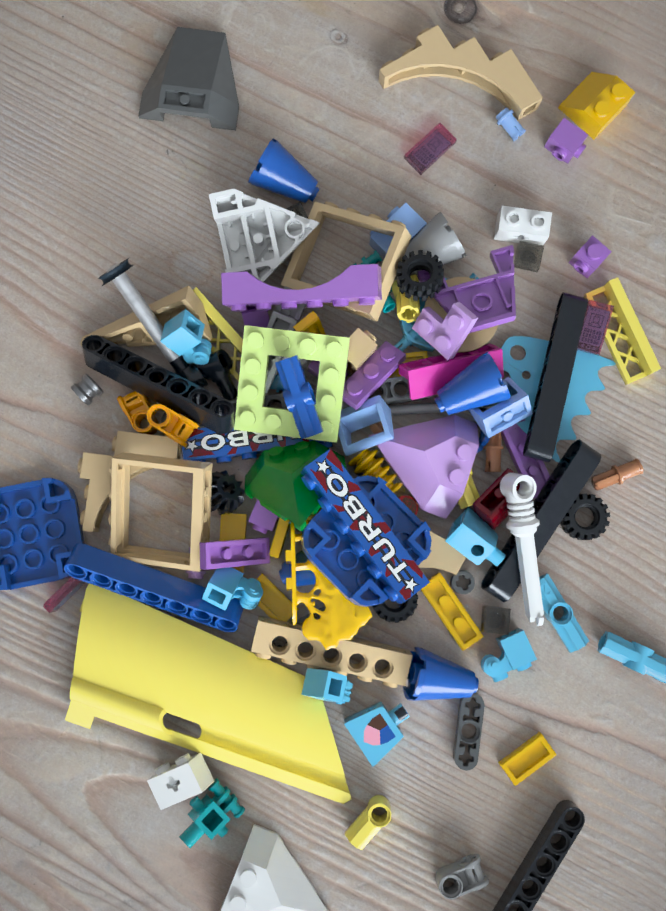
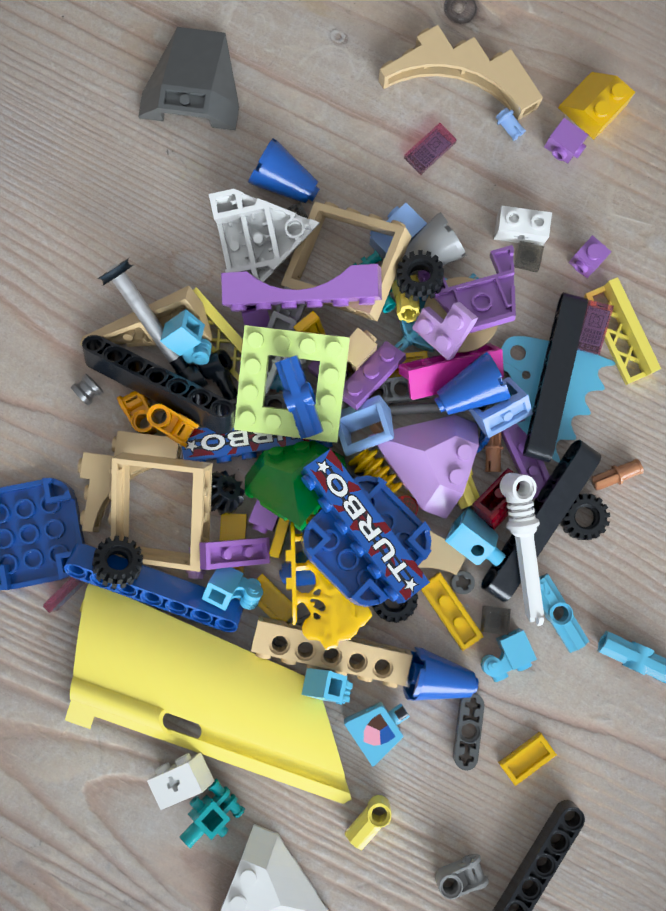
none -> black tyre [92,536,143,589]

